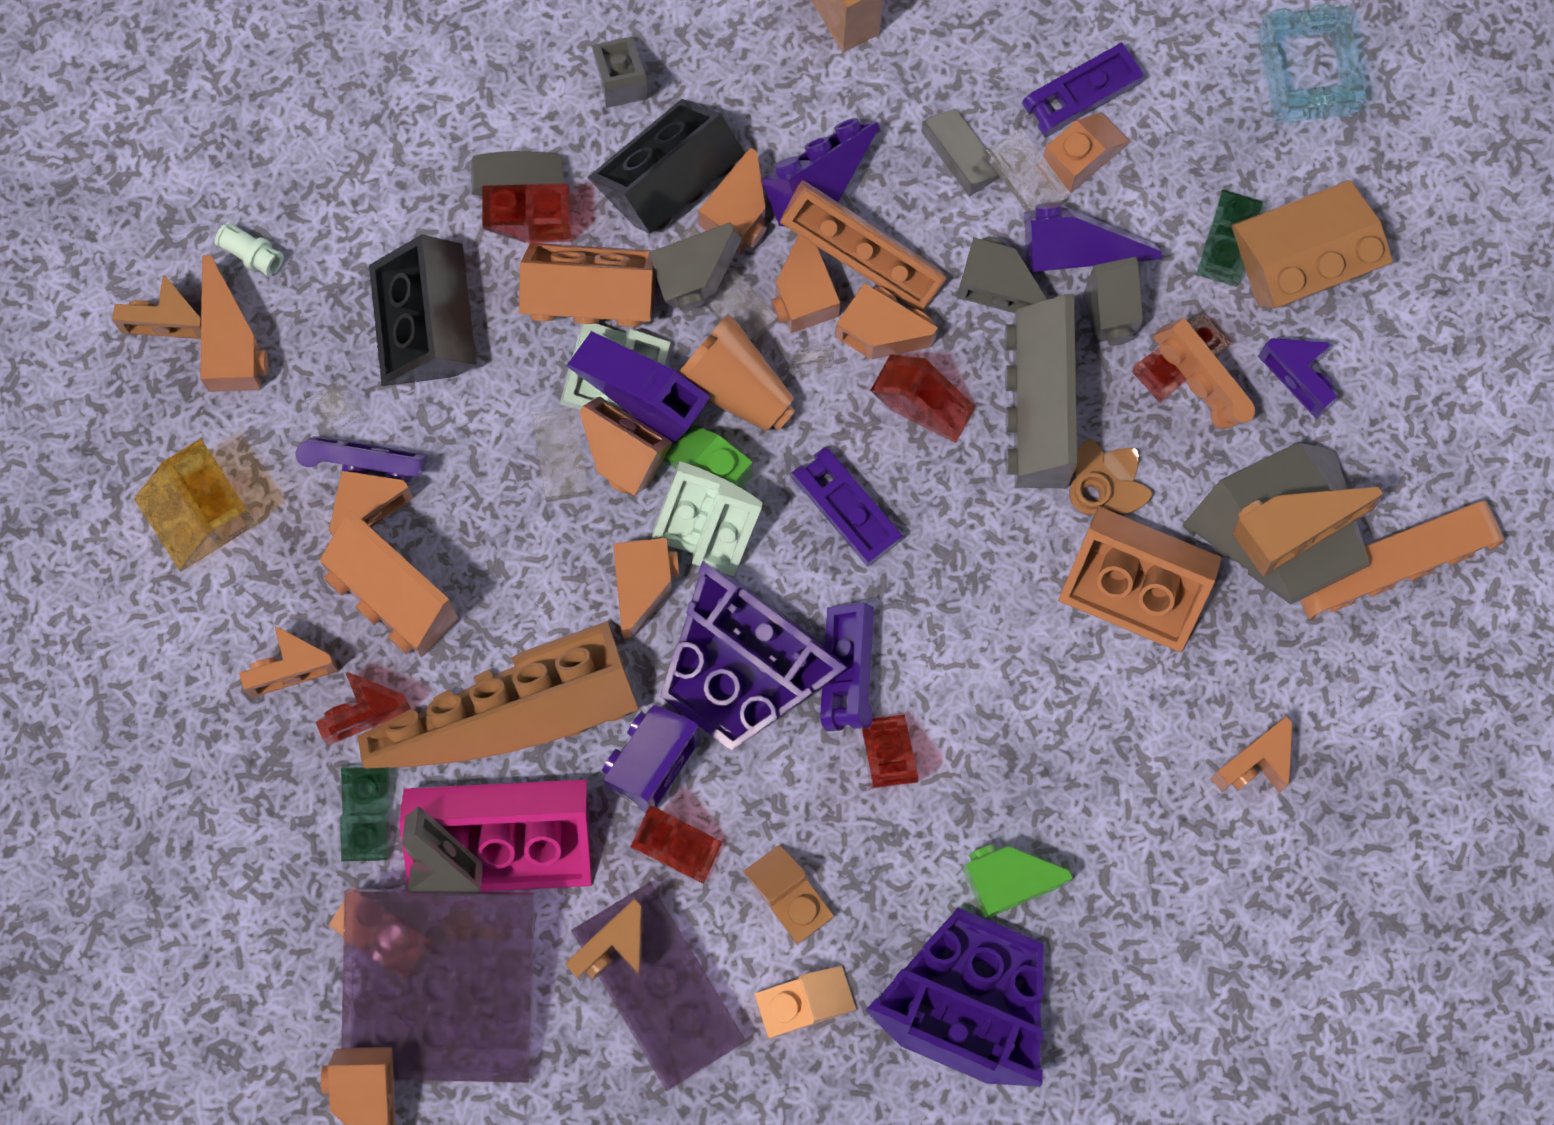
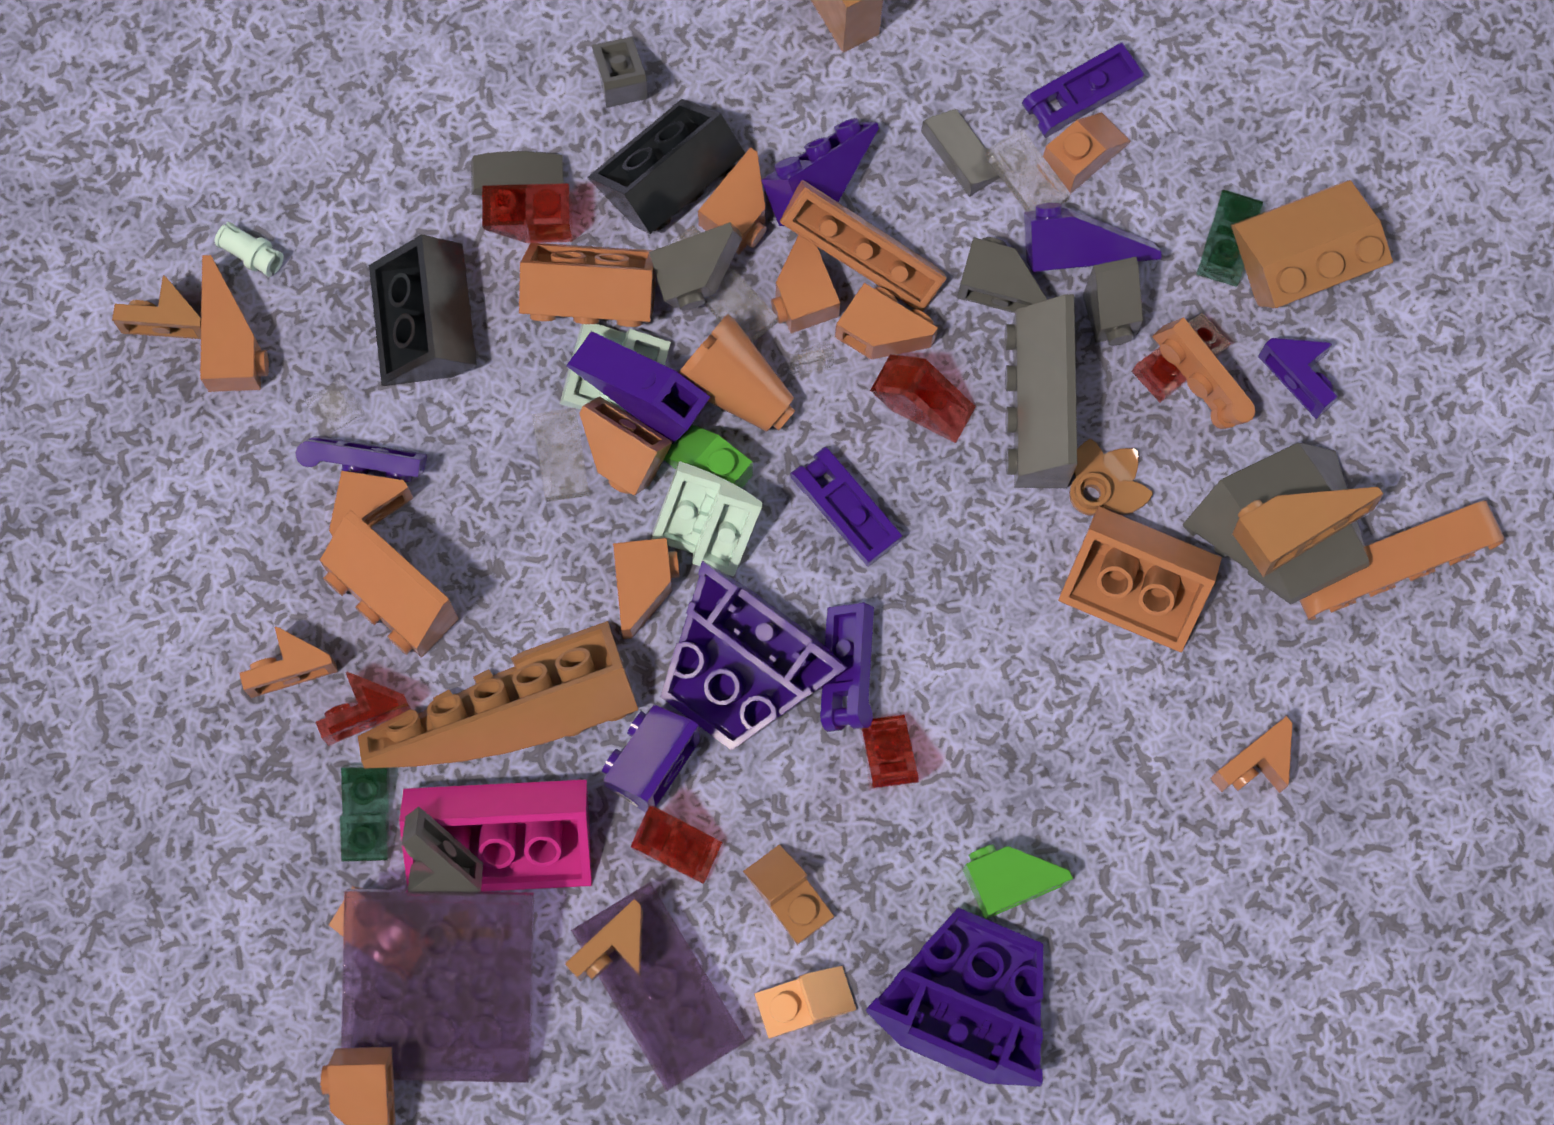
clear yellow slope [134,438,257,572] -> none
clear light blue window [1257,4,1366,124] -> none

